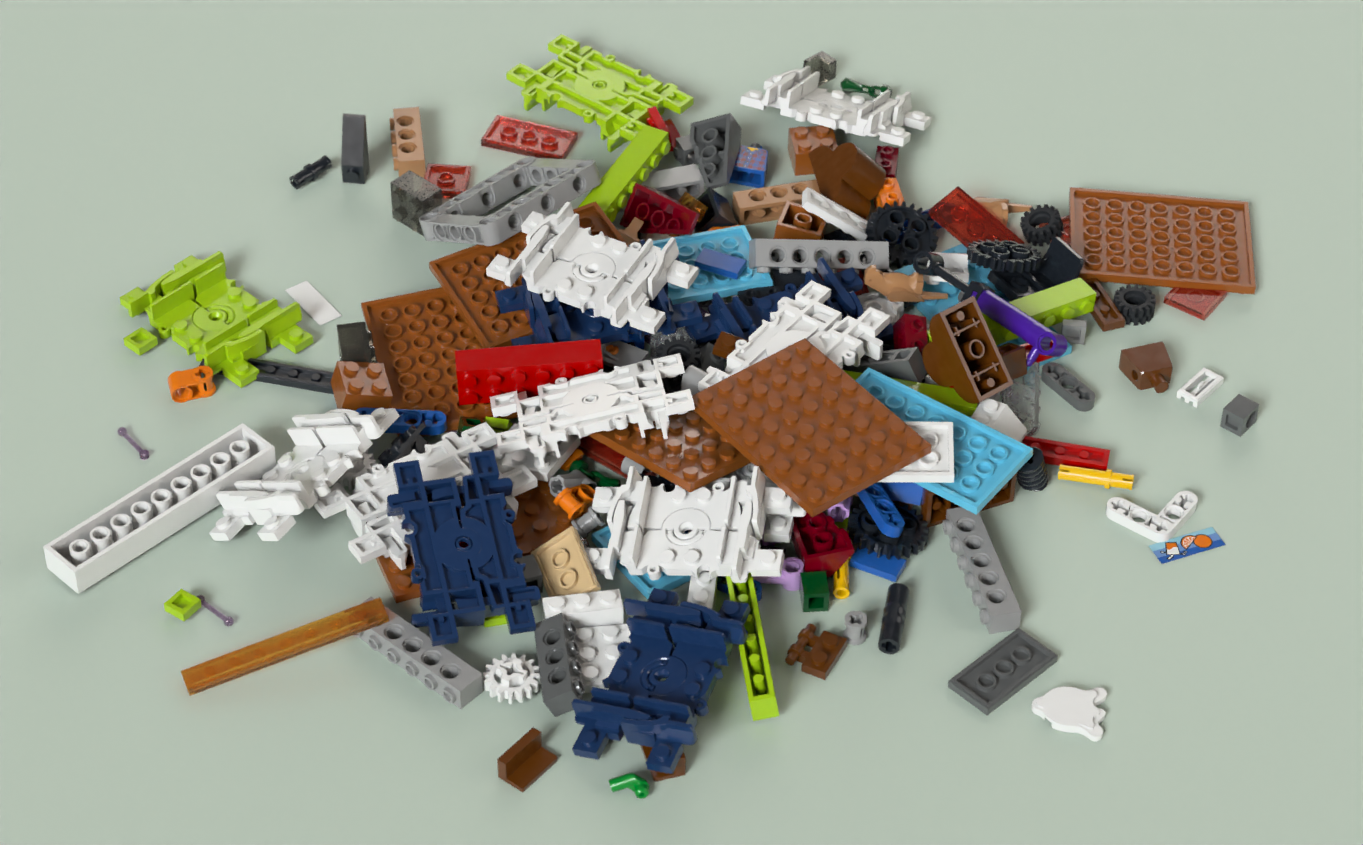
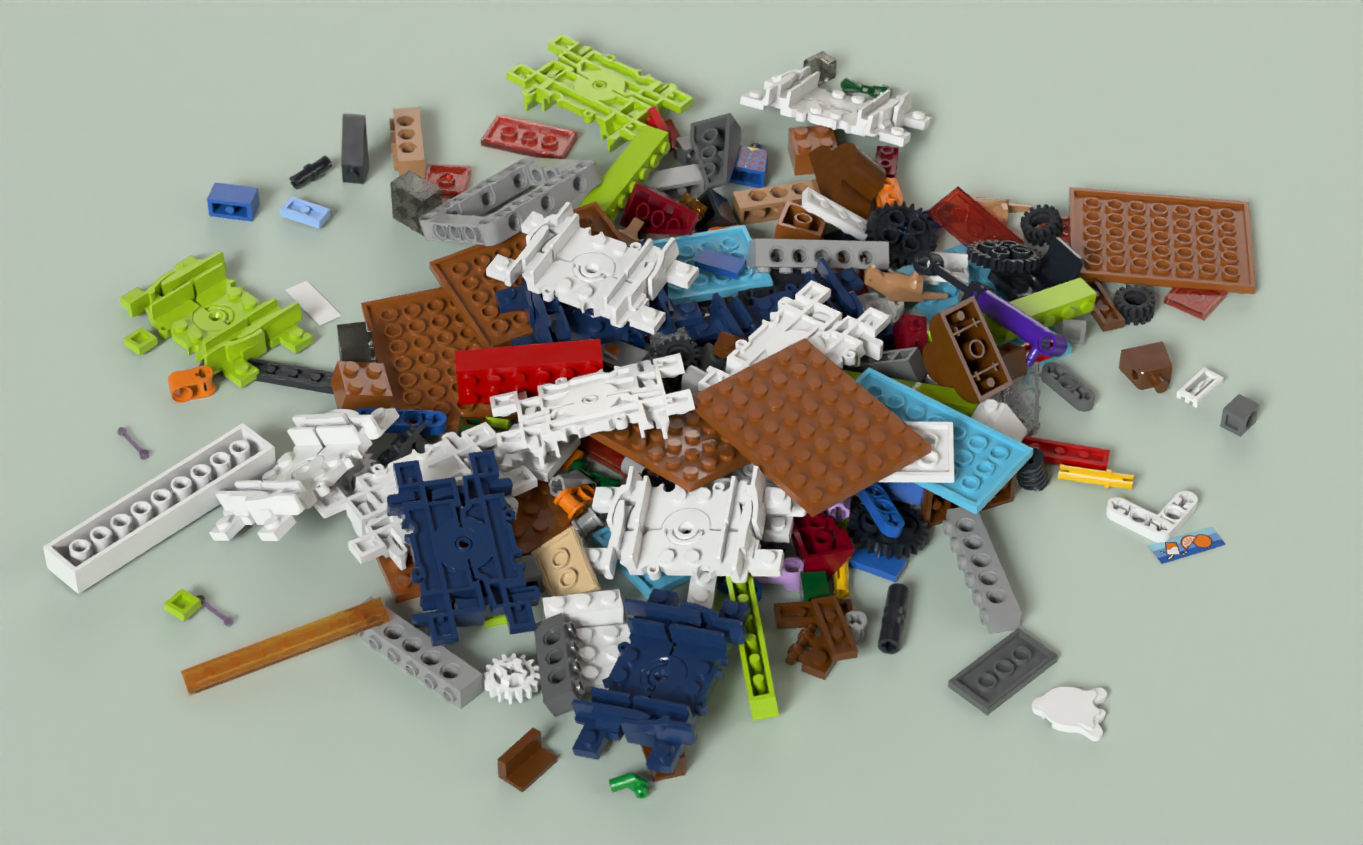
none -> blue brick [207,182,260,221]
none -> light blue plate [280,197,331,229]
none -> reddish brown plate [774,599,853,629]
none -> reddish brown plate [810,595,858,662]

